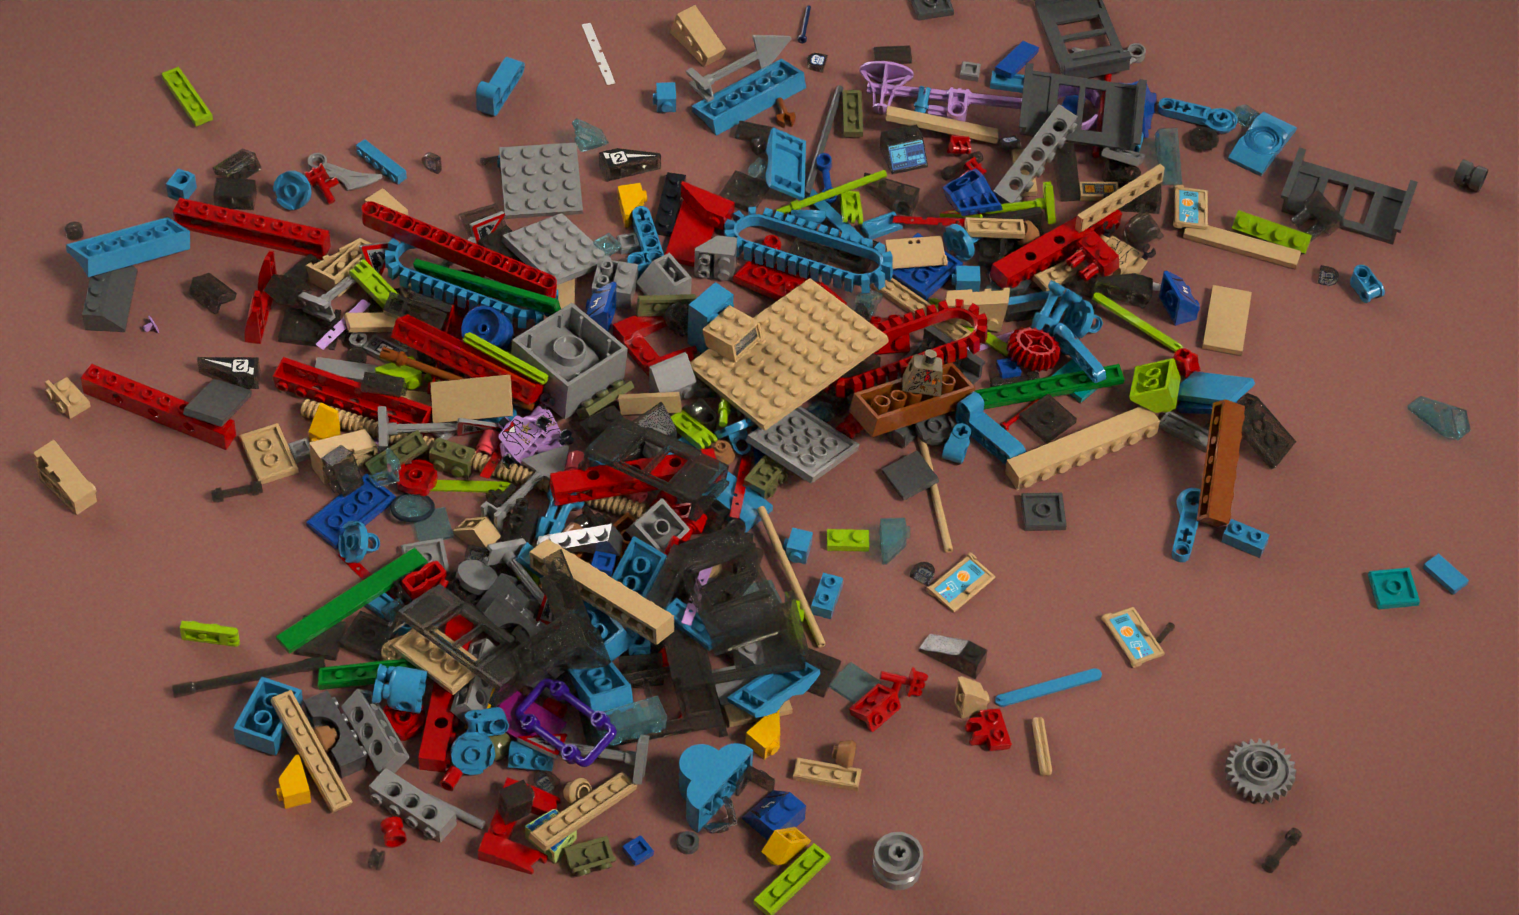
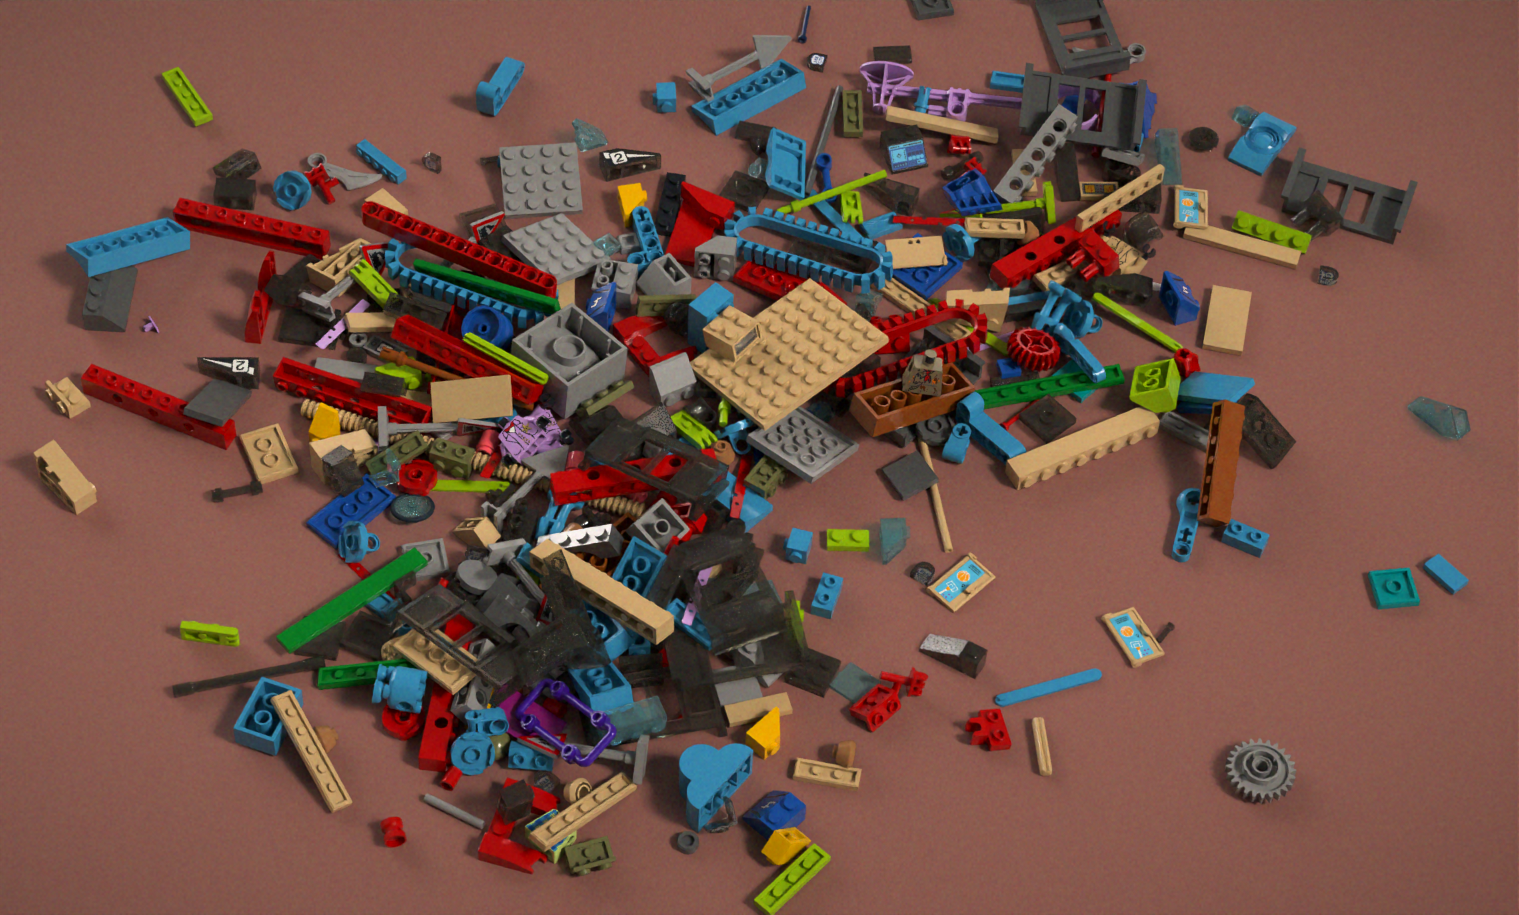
clear smoke bush [65,222,84,241] -> none
dark azure brick [166,168,197,201] -> none
clear smoke bracket [188,273,237,314] -> none
yellow slope [276,754,311,809] -> none
light grey tile [288,437,311,463] -> none
flat silver arch [303,690,368,778] -> none
light grey brick [341,689,410,773] -> none
clear smoke bush [368,848,386,871] -> none
light grey brick [369,768,457,843] -> none
red brick [402,561,447,606] -> none
clear light blue piece [411,507,454,542] -> none
white piece [582,23,615,85] -> none
blue plate [591,551,616,576] -> none
tan tile [618,392,682,415] -> none
blue plate [622,835,654,866] -> none
tan wedge [670,5,726,67] -> none
dark azure slope [727,654,821,717] -> none
clear smoke bracket [736,765,775,796] -> none
tan piece [757,506,826,648] -> none
red plate [762,235,781,250] -> none
dark orange bar [776,98,796,128] -> none
dark azure piece [791,210,826,227] -> none
red wheel [836,414,864,439] -> none
light grey wheel [872,832,924,890] -> none
dark azure brick [951,265,981,292] -> none
tan slope [954,676,990,718] -> none
light grey tile [960,61,981,82] -> none
blue tile [995,41,1039,79] -> none
clear smoke tile [999,135,1021,150] -> none
dark grey tile [1021,493,1067,531] -> none
dark azure beam [1158,98,1238,134] -> none
clear smoke bar [1262,828,1302,873] -> none
dark azure piece [1350,265,1385,303] -> none
dark grey wheel [1453,159,1489,192] -> none

